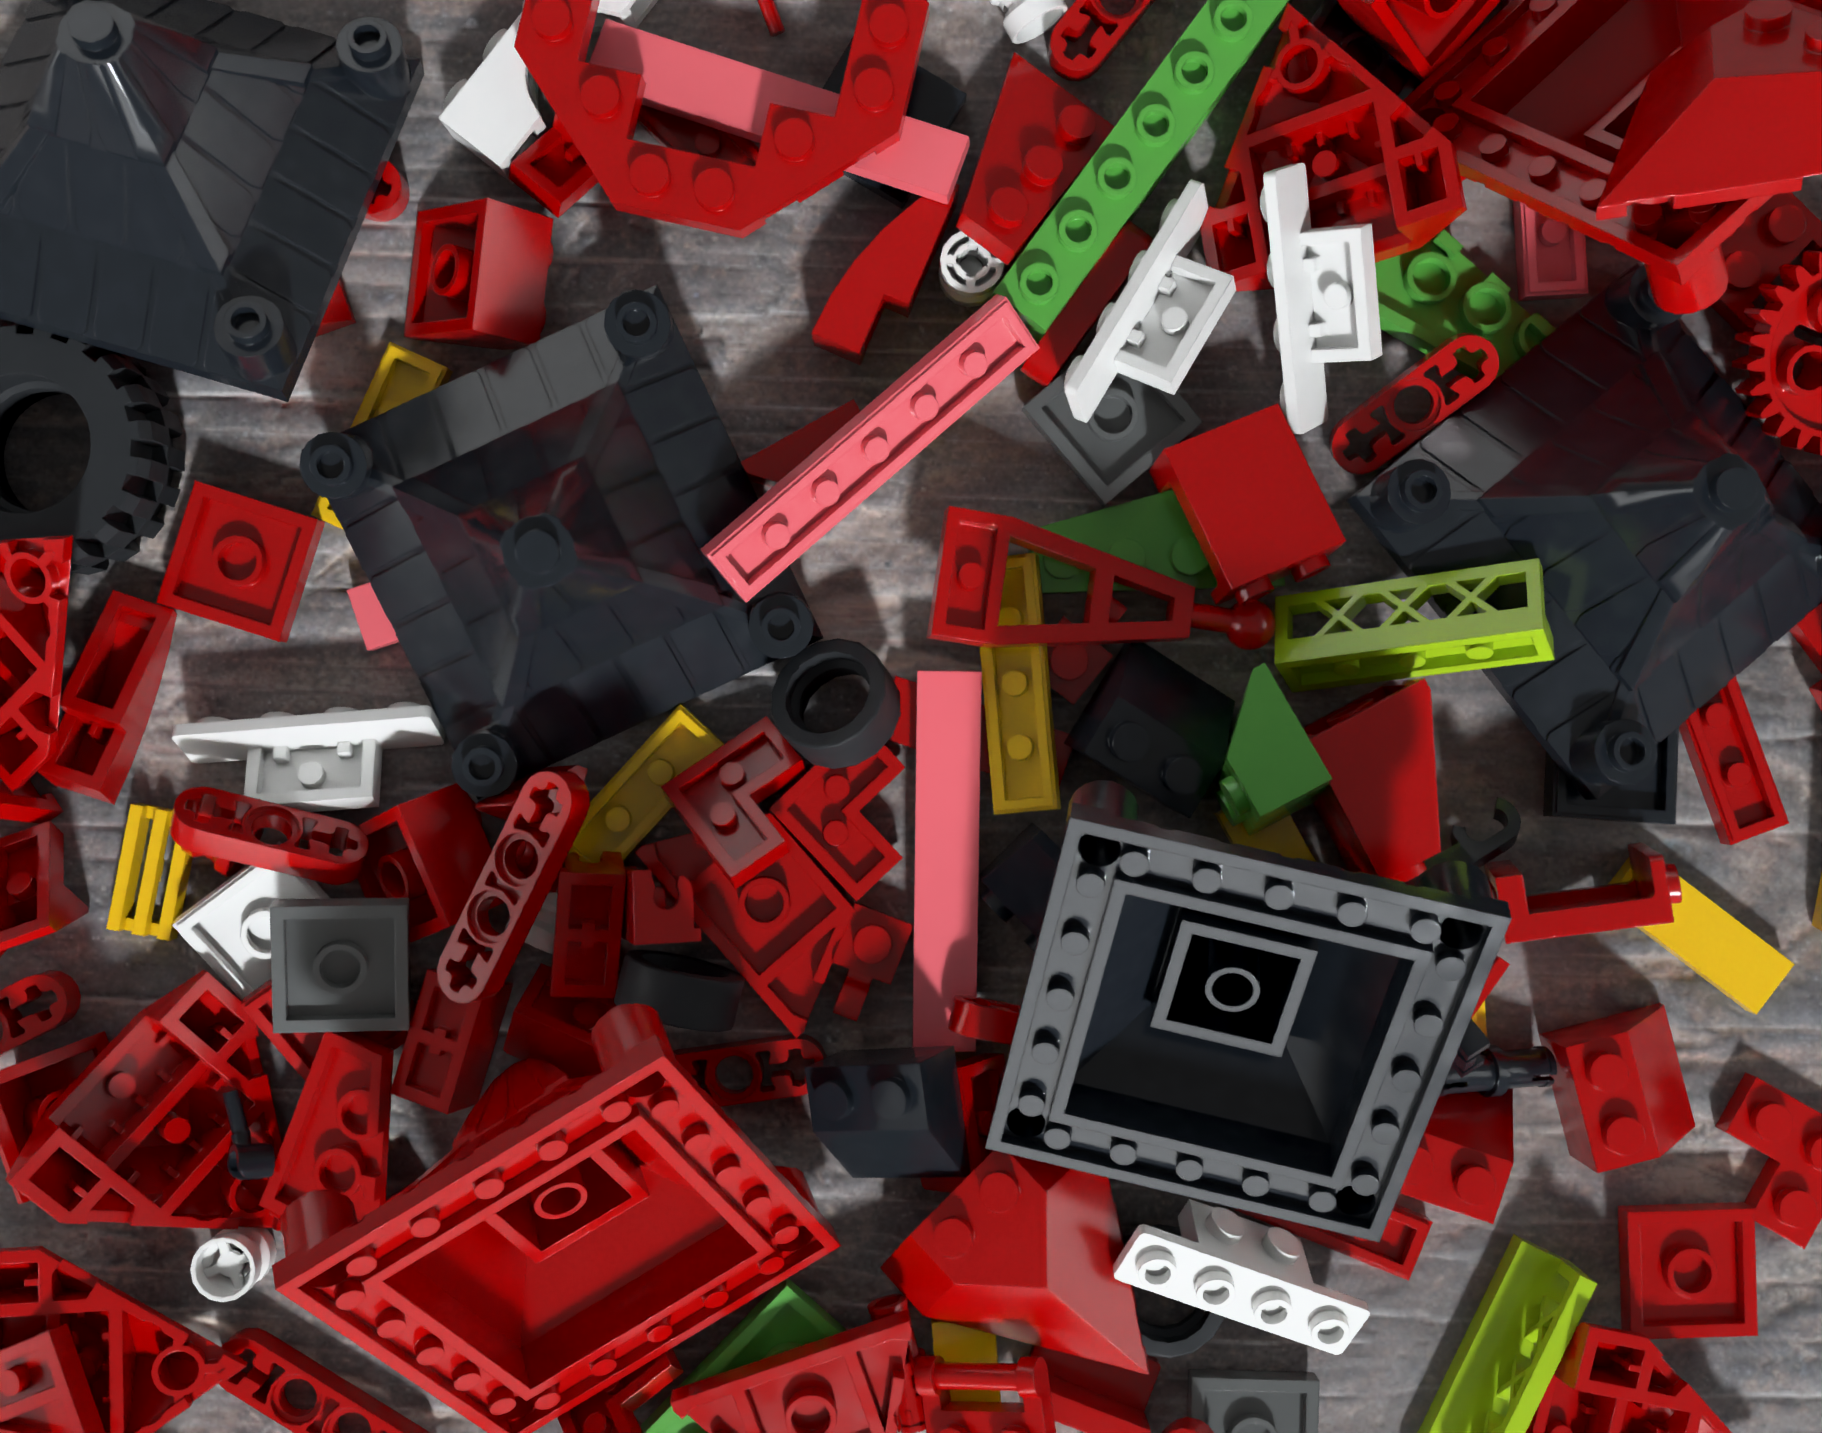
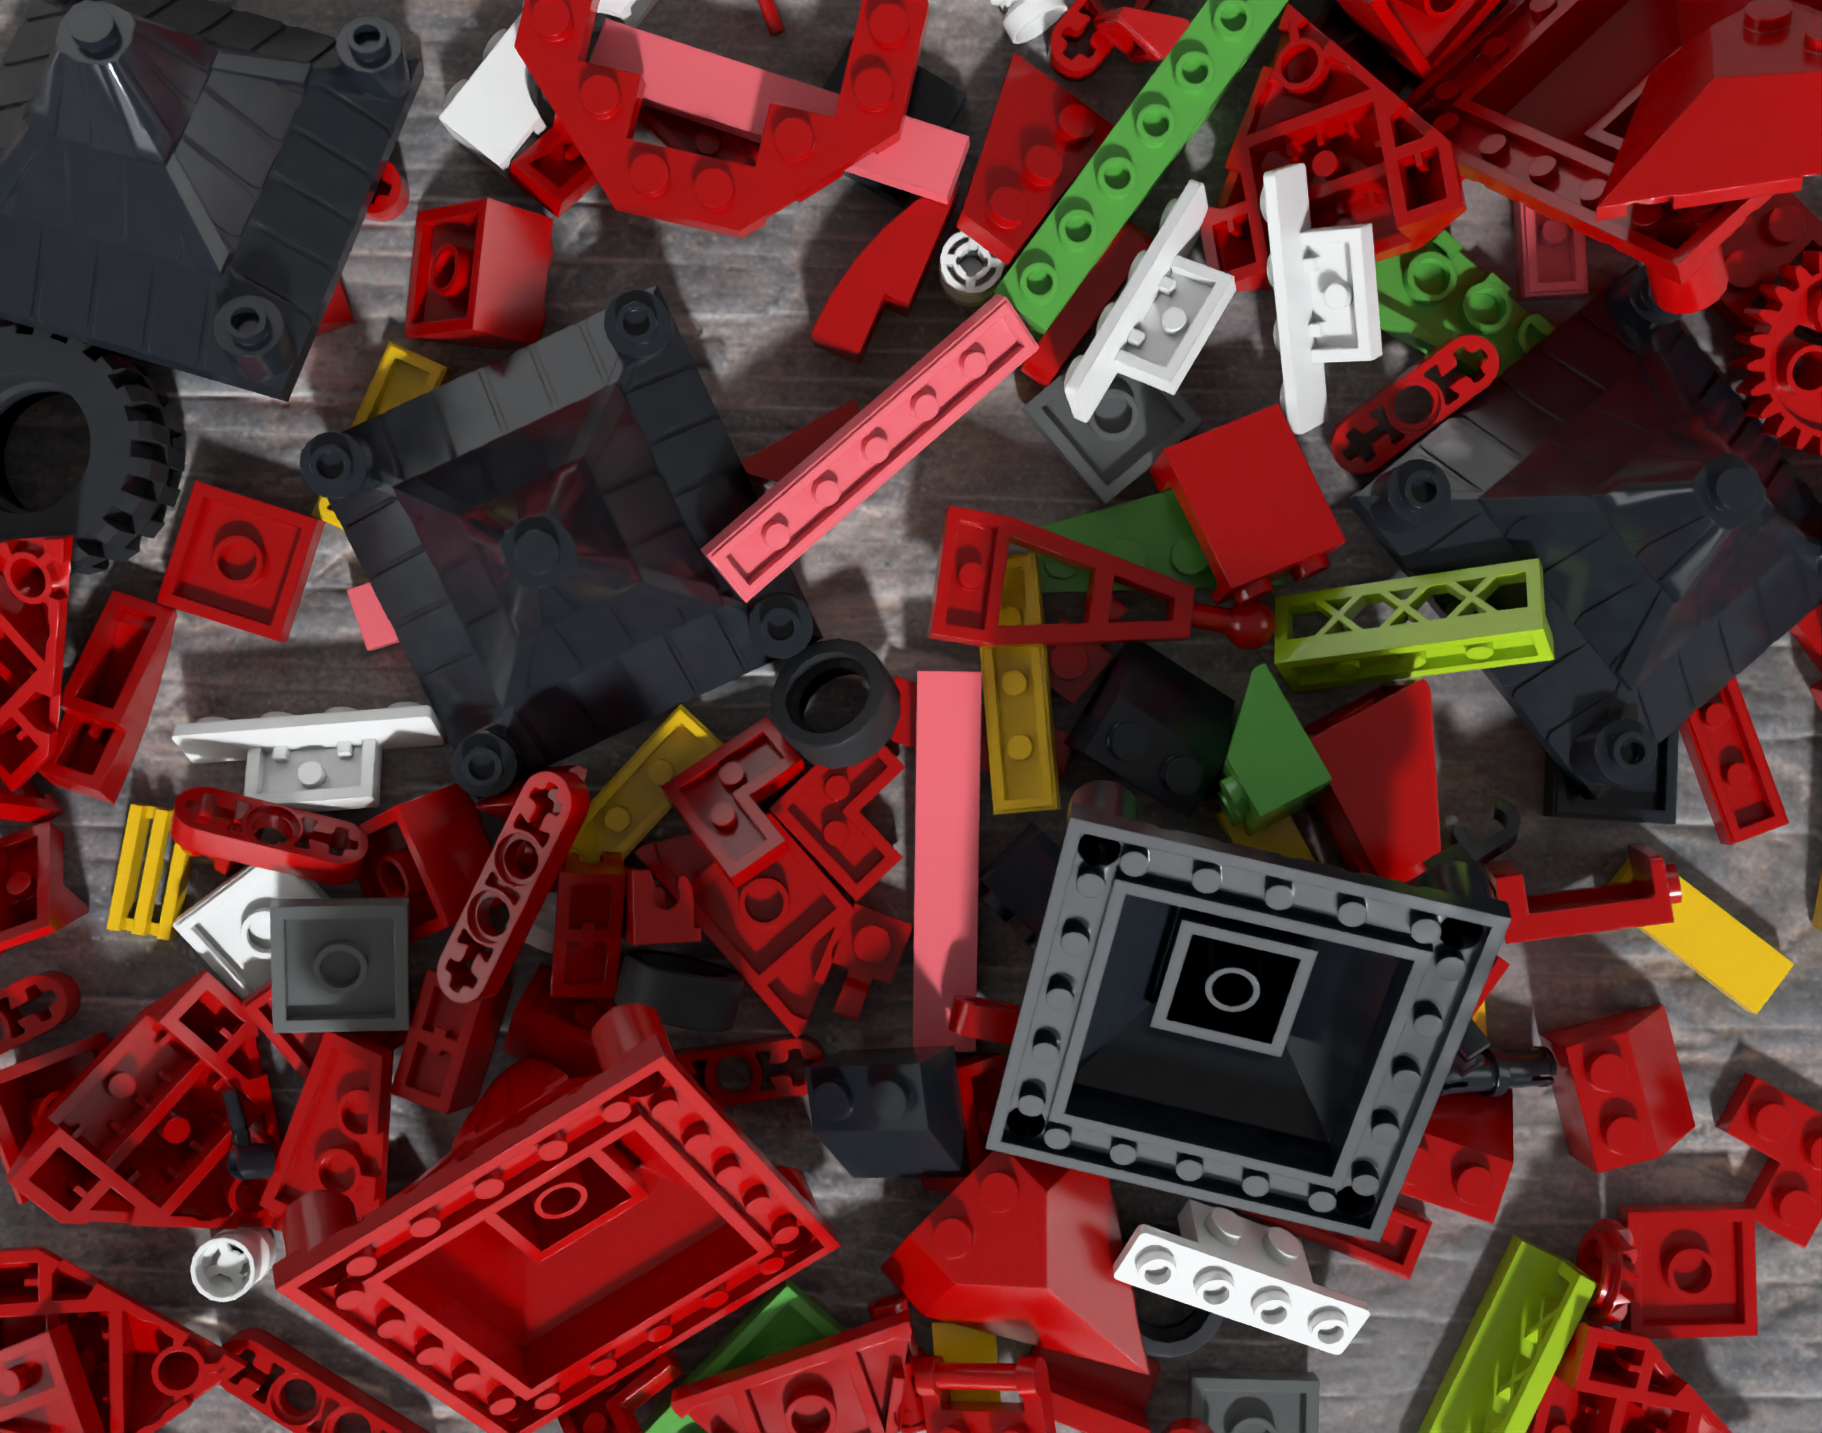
none -> red slope [1093,6,1191,65]
none -> red gear [1575,1218,1639,1326]

